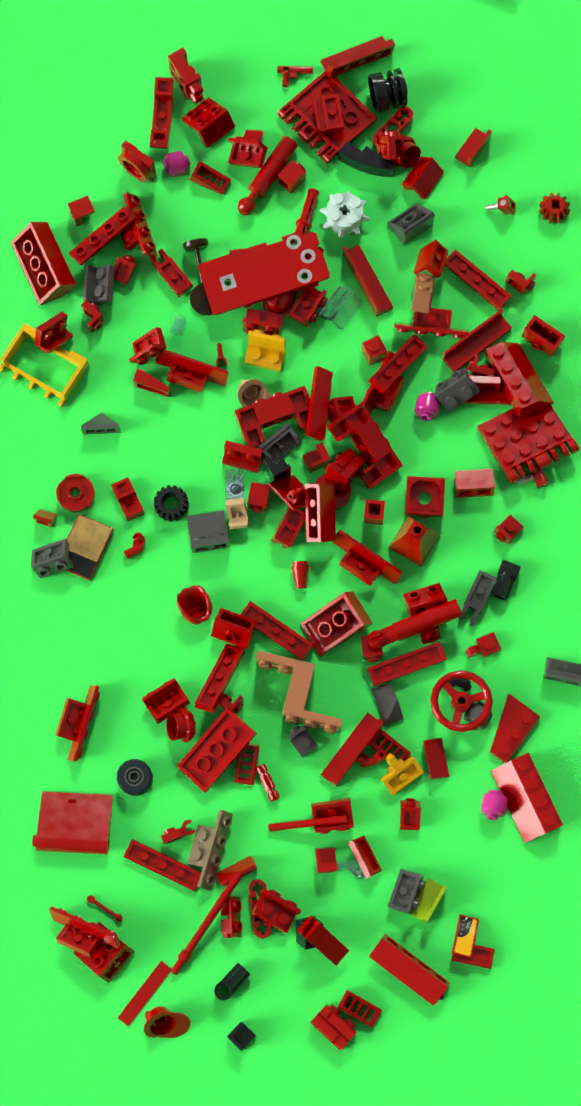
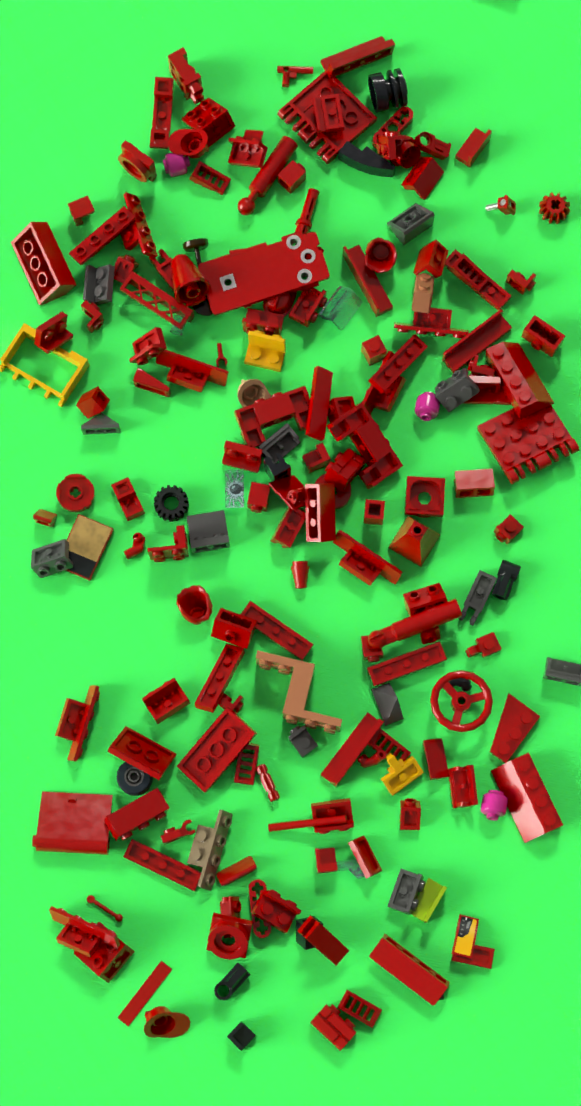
red piece [166,708,196,743] -> none
red bar [171,870,244,975] -> none
tan bracket [225,498,248,529] -> none
red slope [300,591,373,656] -> none
light aqua brick [320,191,370,238] -> none
dark grey head [464,701,493,731] -> none
red piece [518,467,548,489] -> none
none -> red panel [76,386,110,419]
none -> red brick [104,788,170,841]
none -> red tile [107,726,177,780]
none -> red fence [120,271,194,330]
none -> red bracket [147,525,189,562]
none -> red piece [167,129,209,159]
none -> red cone [171,254,211,306]
none -> red piece [206,913,253,960]
none -> red hair [365,237,397,273]
none -> red piece [414,132,451,160]
none -> red hinge [448,765,478,808]
none -> red slope [449,253,490,293]

